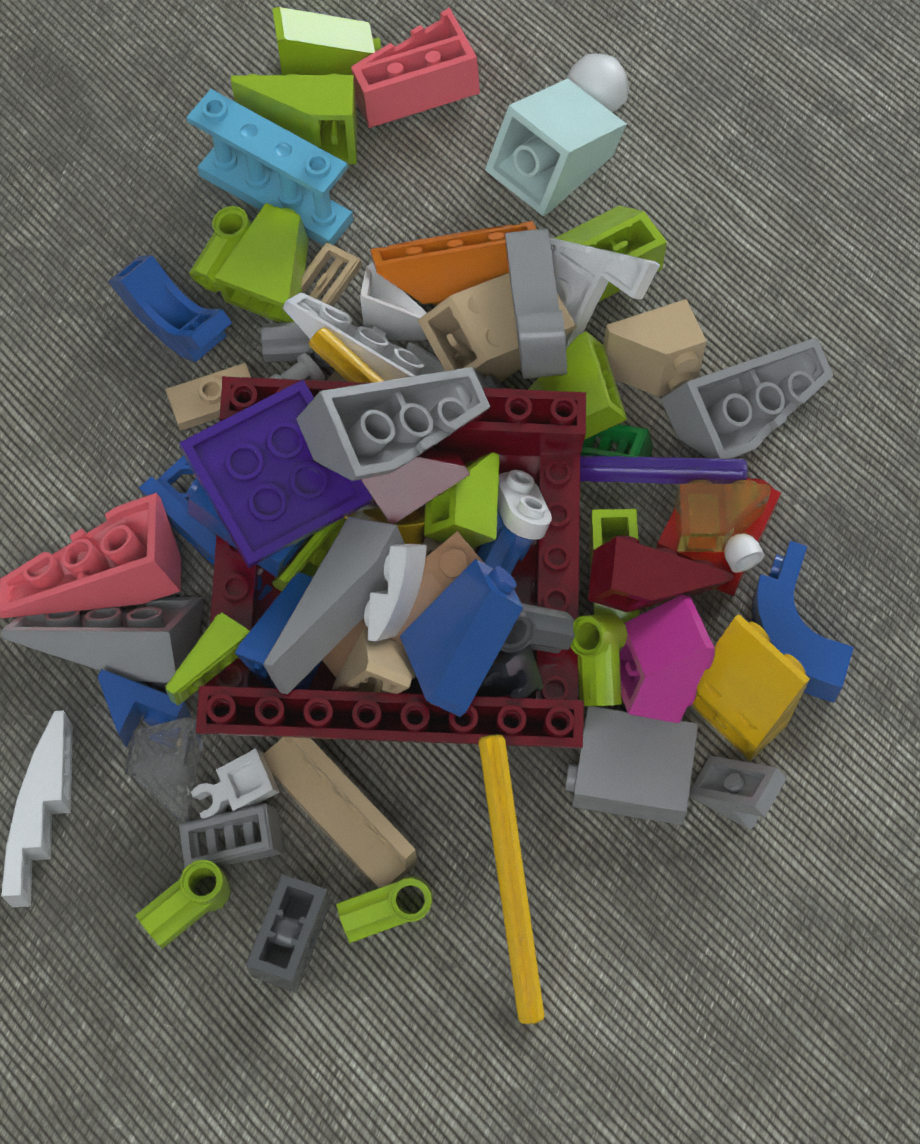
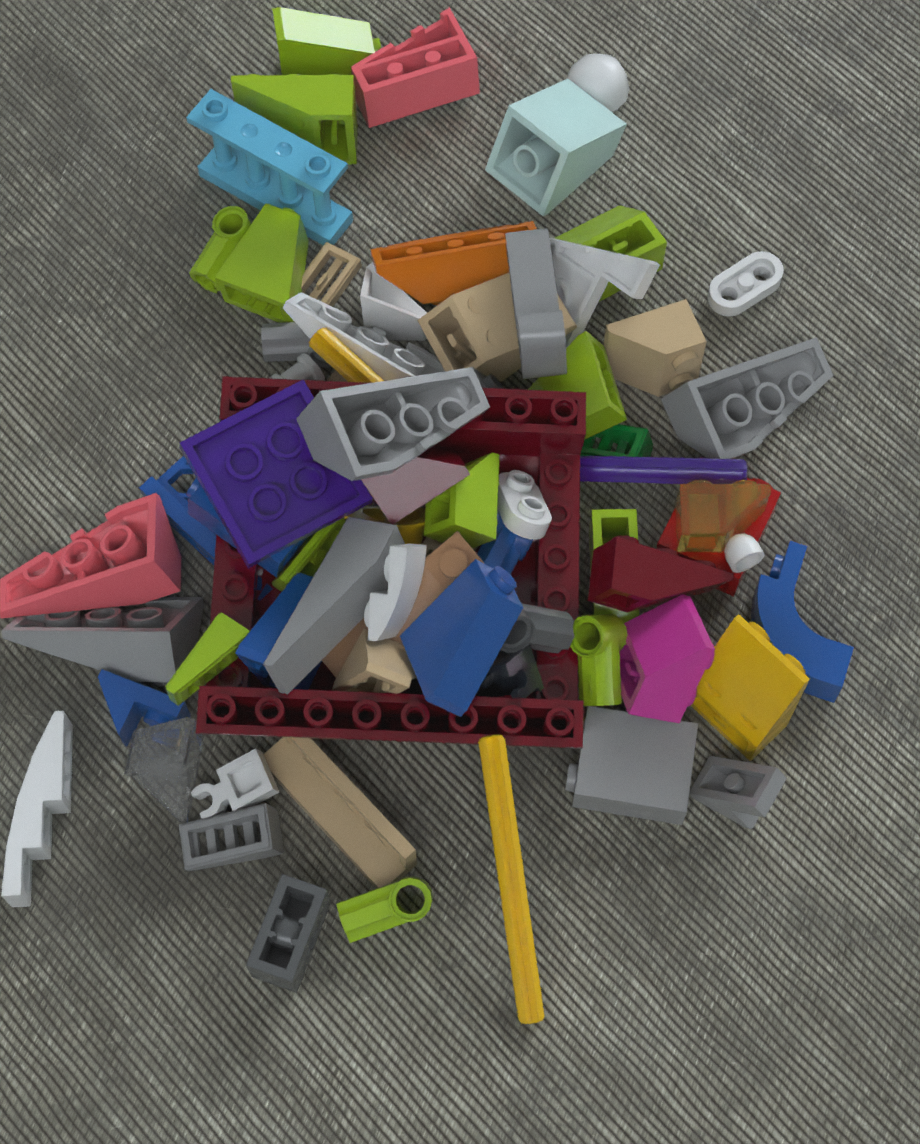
blue arch [108,255,232,362] -> none
lime piece [135,860,231,949] -> none
tan plate [165,363,251,431] -> none
none -> white plate [708,251,783,316]

